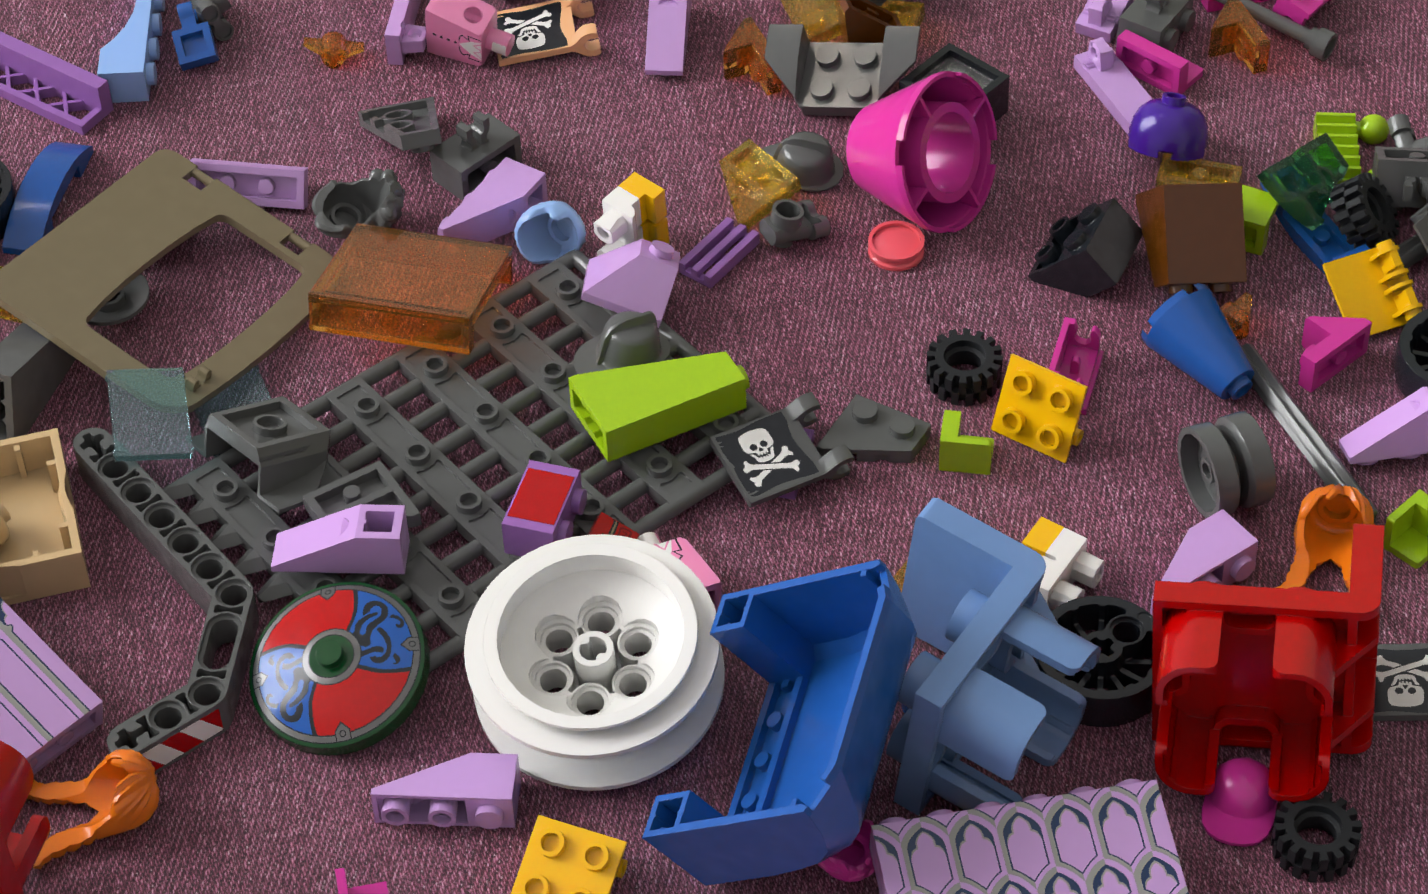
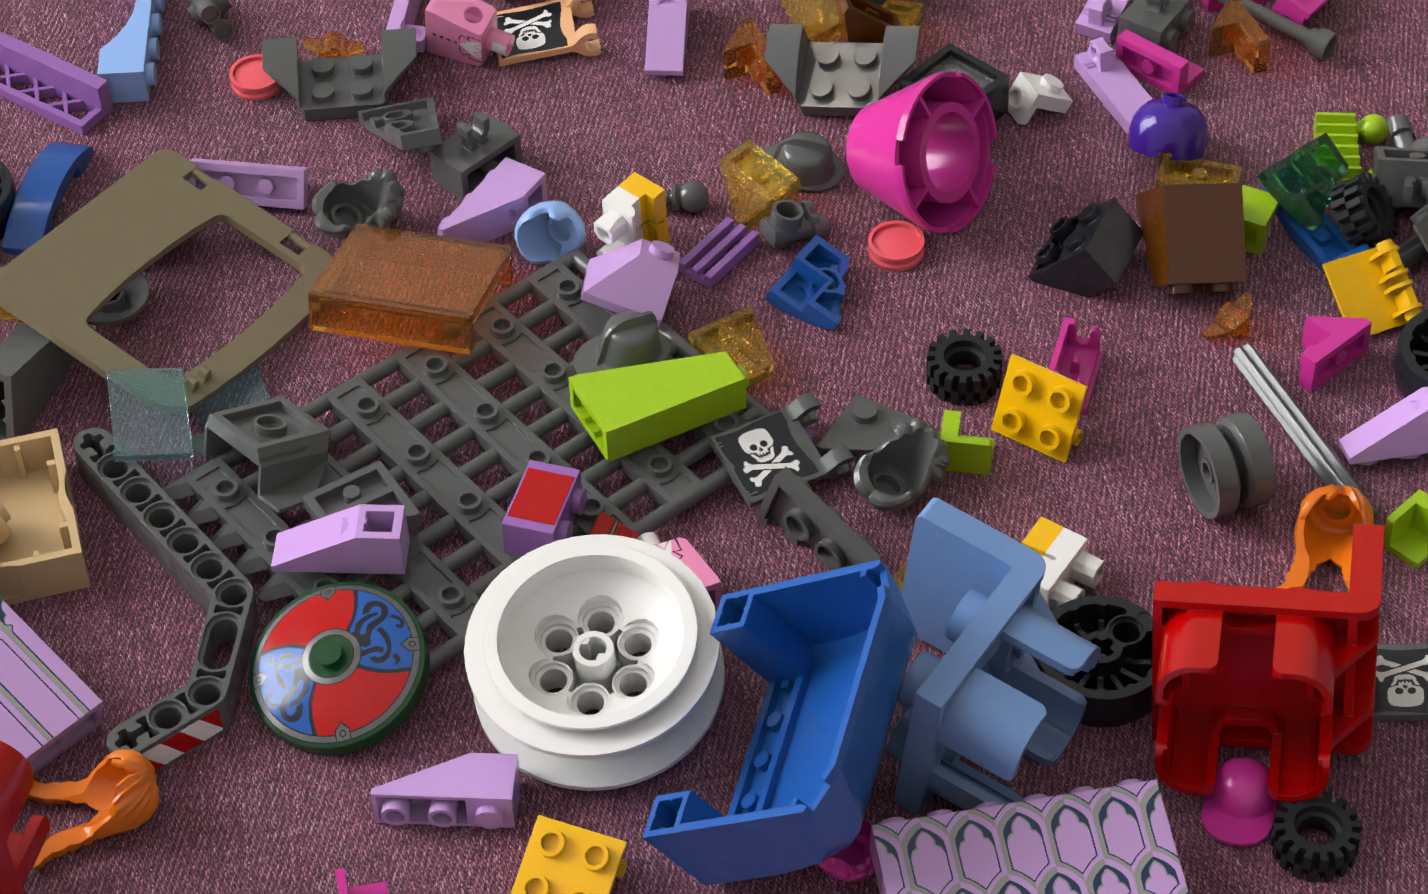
blue plate [171,1,219,71] -> none
blue cone [1141,283,1254,400] -> none
lavender slope [1150,509,1259,616] -> none
none -> coral piece [229,54,282,101]
none -> dark grey piece [262,28,417,122]
none -> dark grey bar [665,181,709,213]
none -> clear yellow wing [688,306,774,386]
none -> dark grey wing [755,466,881,570]
none -> blue slope [765,234,849,331]
none -> dark grey hair [853,417,951,512]
none -> white bracket [1008,71,1073,125]

